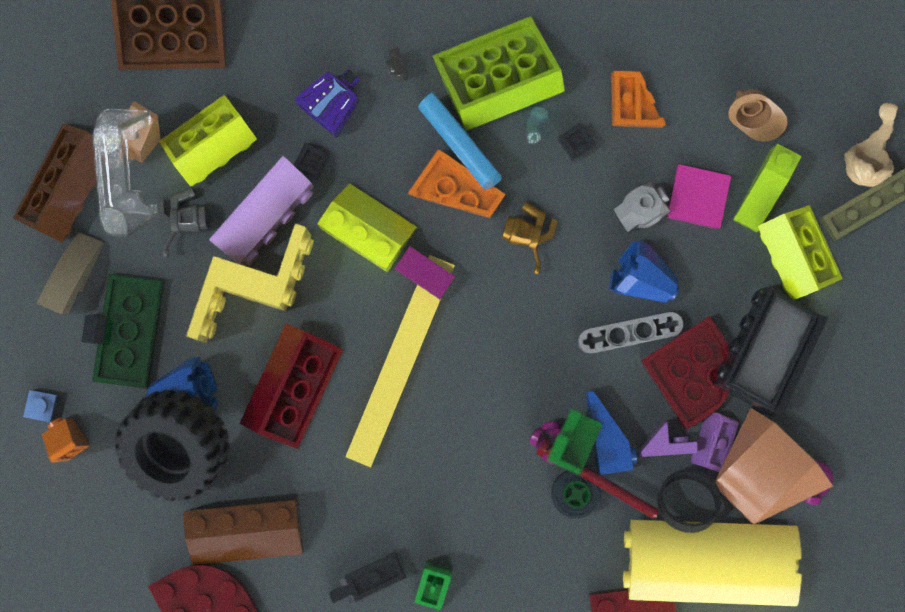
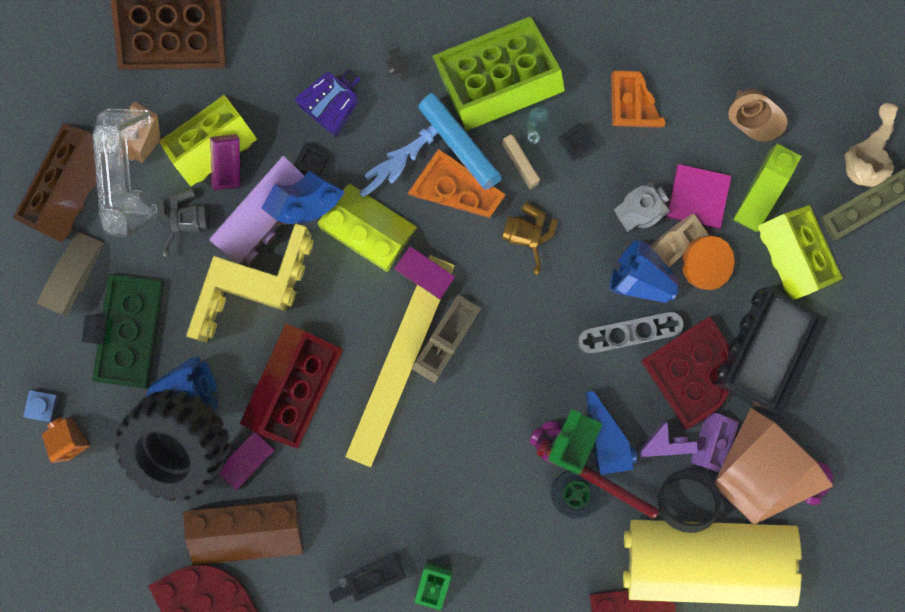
none -> magenta tile [210,134,241,191]
none -> magenta tile [219,432,275,490]
none -> blue brick [261,171,345,224]
none -> light blue piece [359,125,438,197]
none -> dark tan slope [412,295,481,383]
none -> tan tile [502,135,540,190]
none -> tan slope [650,214,709,267]
none -> orange tile [682,236,735,290]

